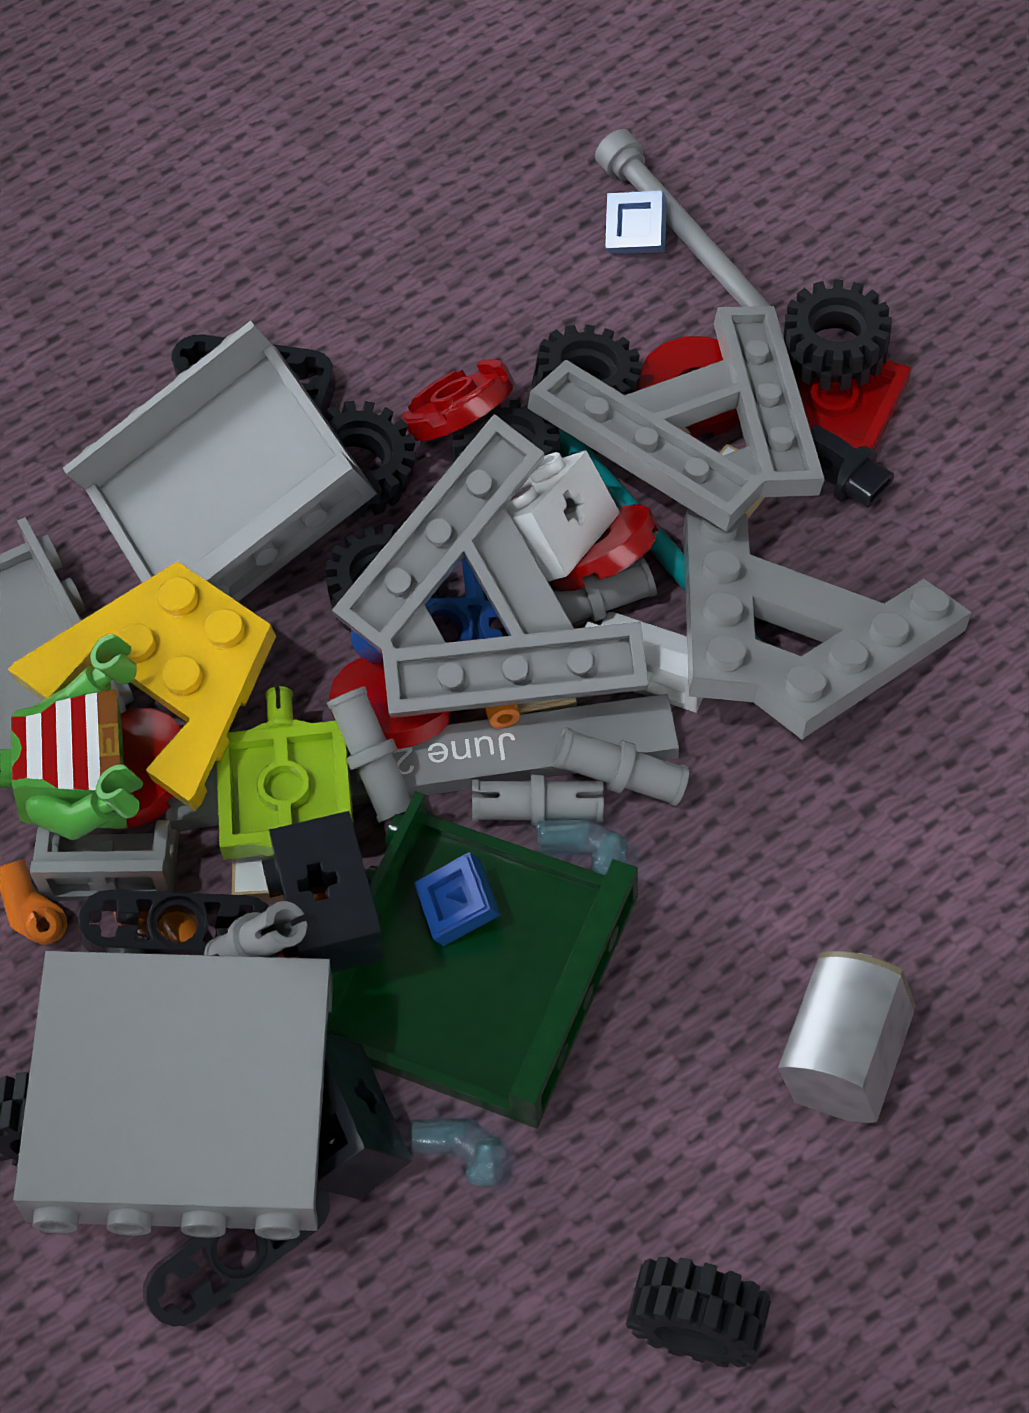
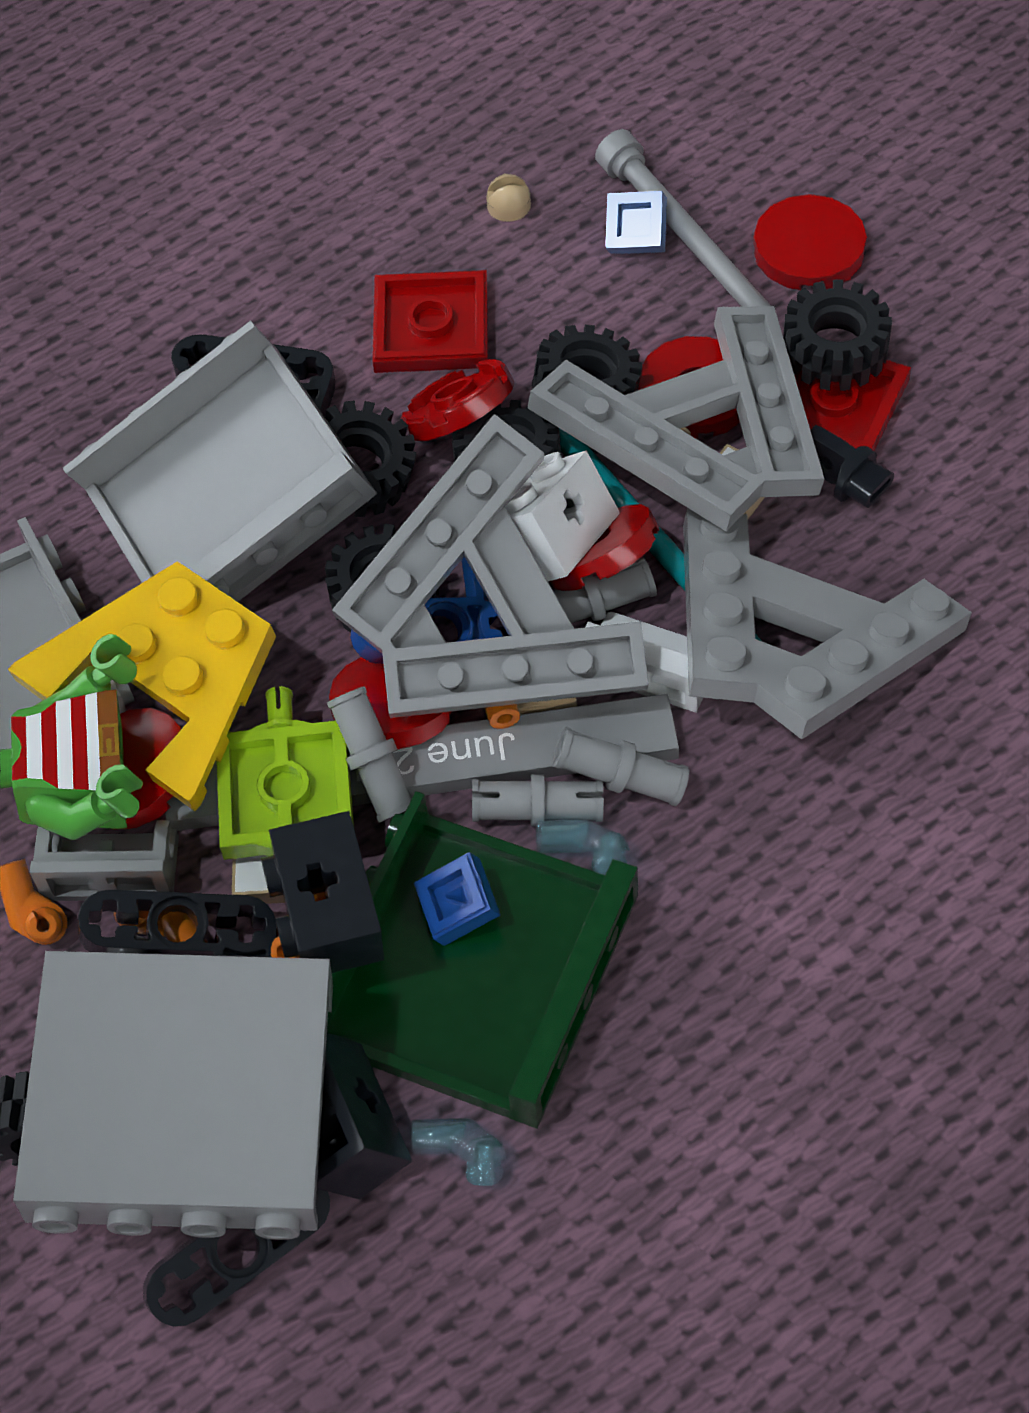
light grey pin [204,901,307,958] -> none
black tyre [626,1257,771,1368] -> none
flat silver piece [778,951,916,1123] -> none
none -> red tile [372,270,488,373]
none -> tan hinge [486,174,531,222]
none -> red tile [753,194,867,290]

